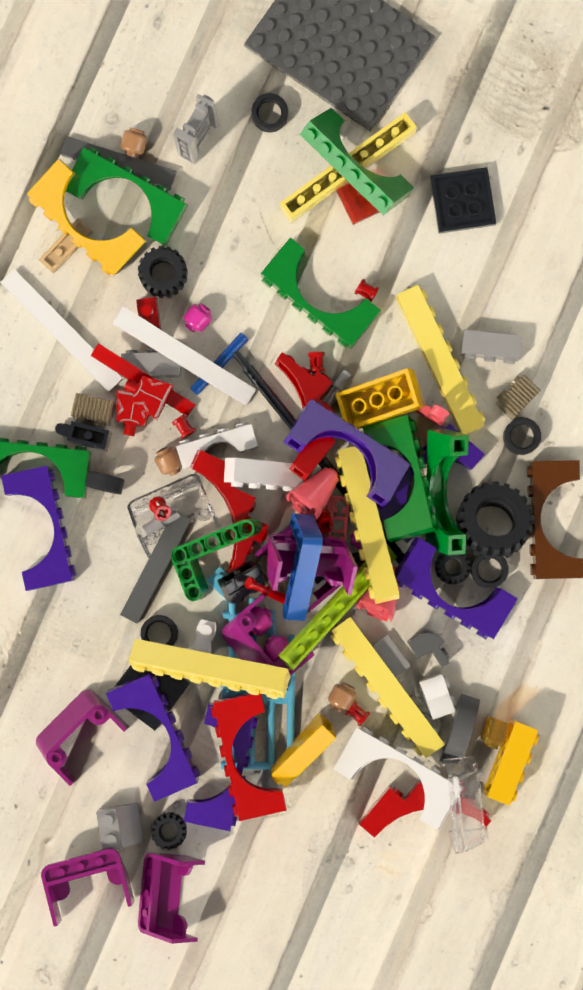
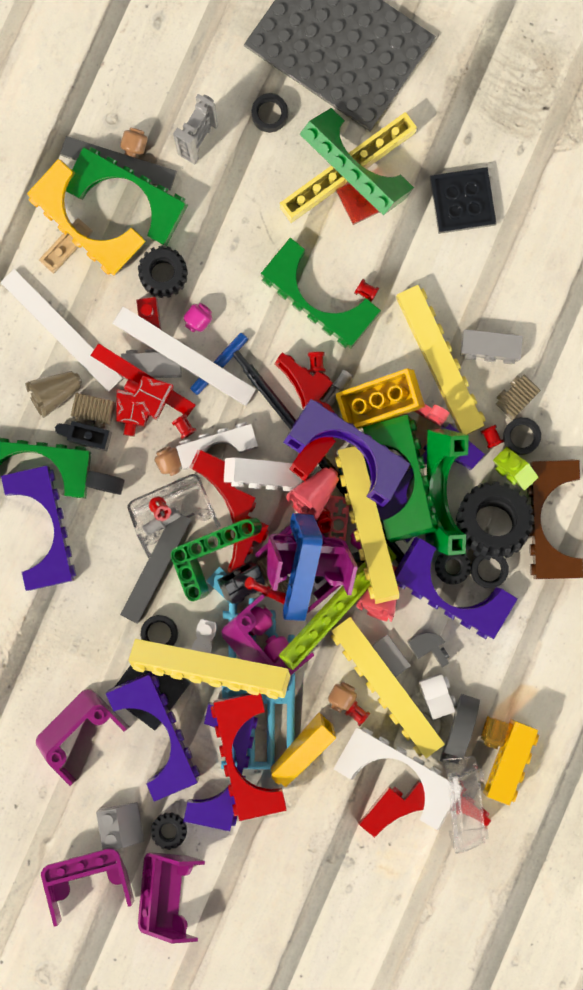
none -> dark tan cone [25,371,82,418]
none -> red bush [480,424,504,449]
none -> lime brick [493,447,538,491]

